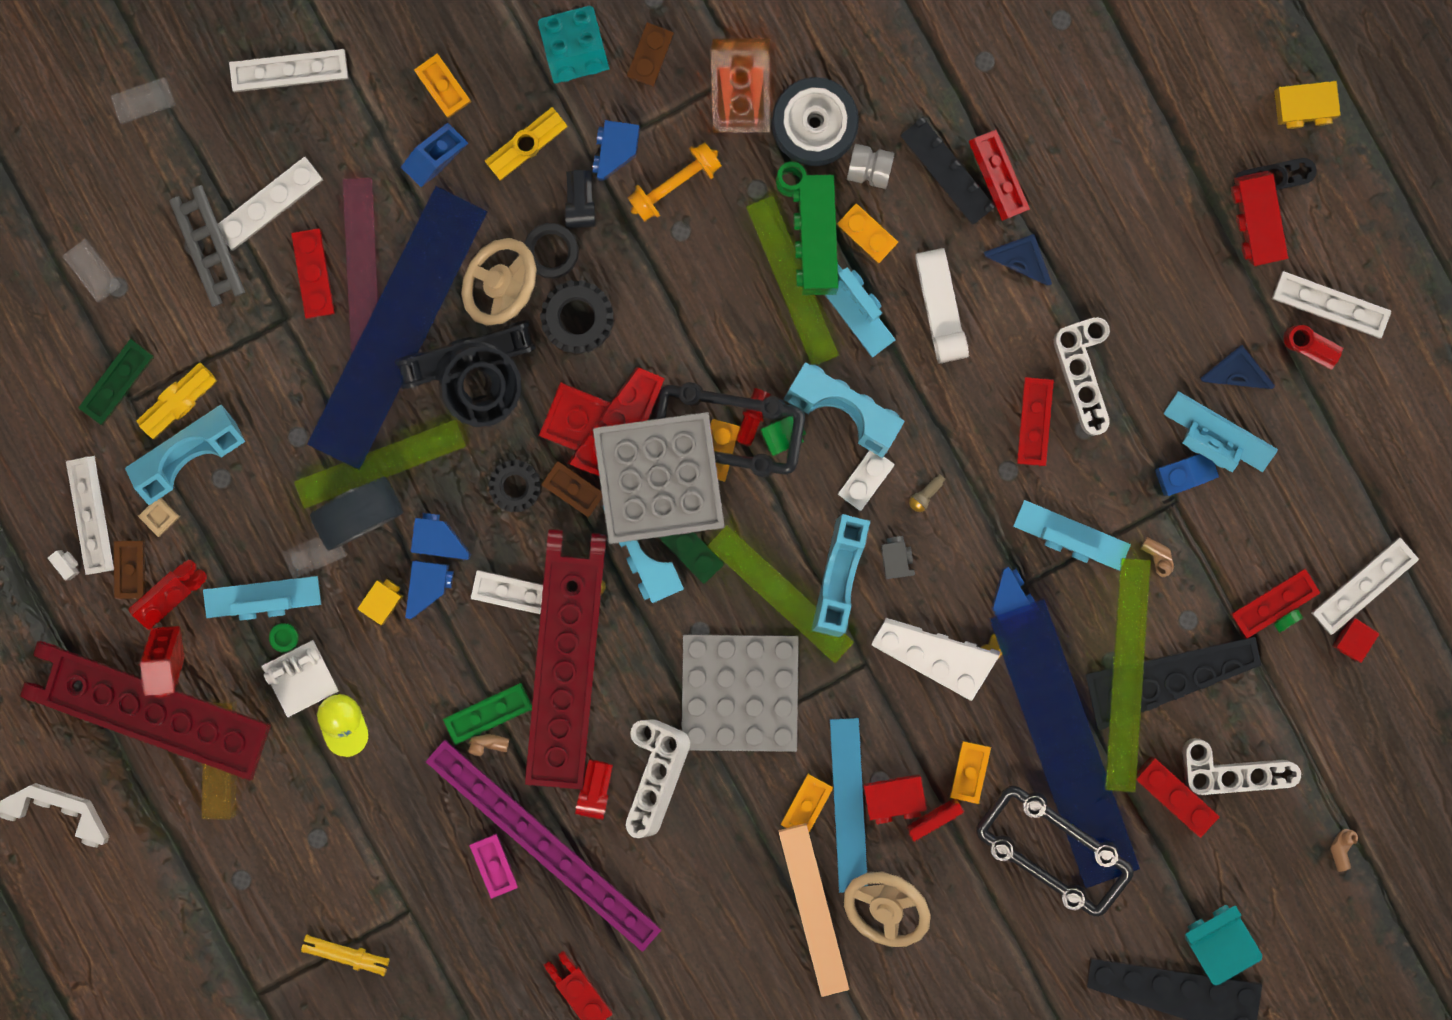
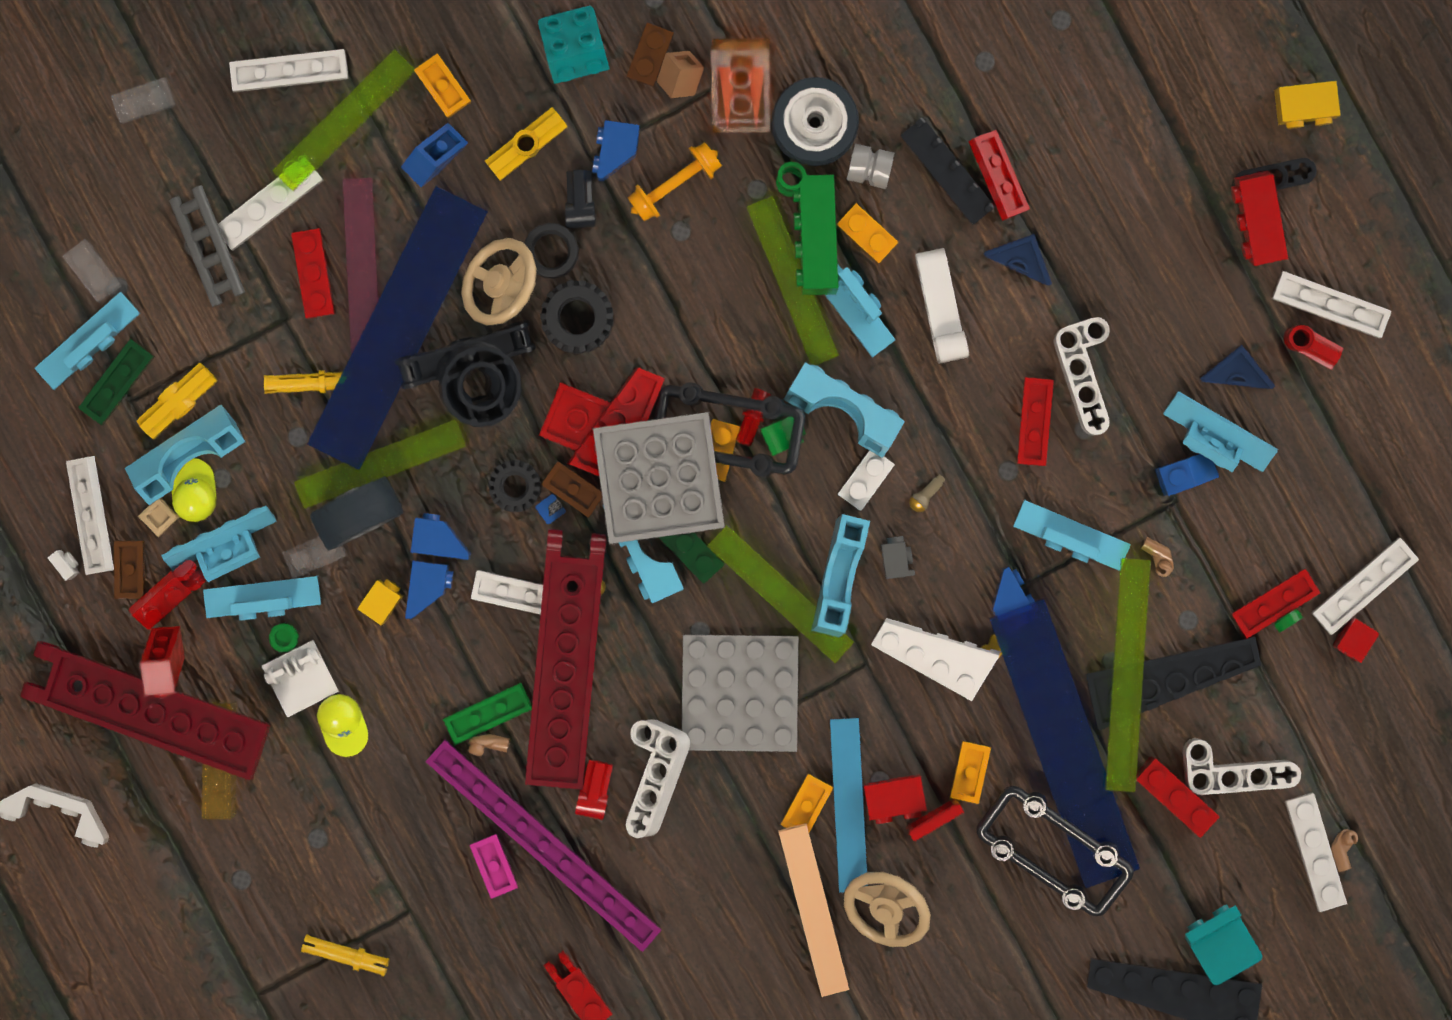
none -> medium azure bracket [35,292,141,390]
none -> medium azure bracket [162,506,277,582]
none -> neon yellow cap [172,458,217,522]
none -> yellow pin [264,370,352,394]
none -> clear neon green plate [272,49,415,193]
none -> blue sticker [535,494,566,524]
none -> medium nougat panel [657,51,704,98]
none -> white plate [1285,793,1347,912]

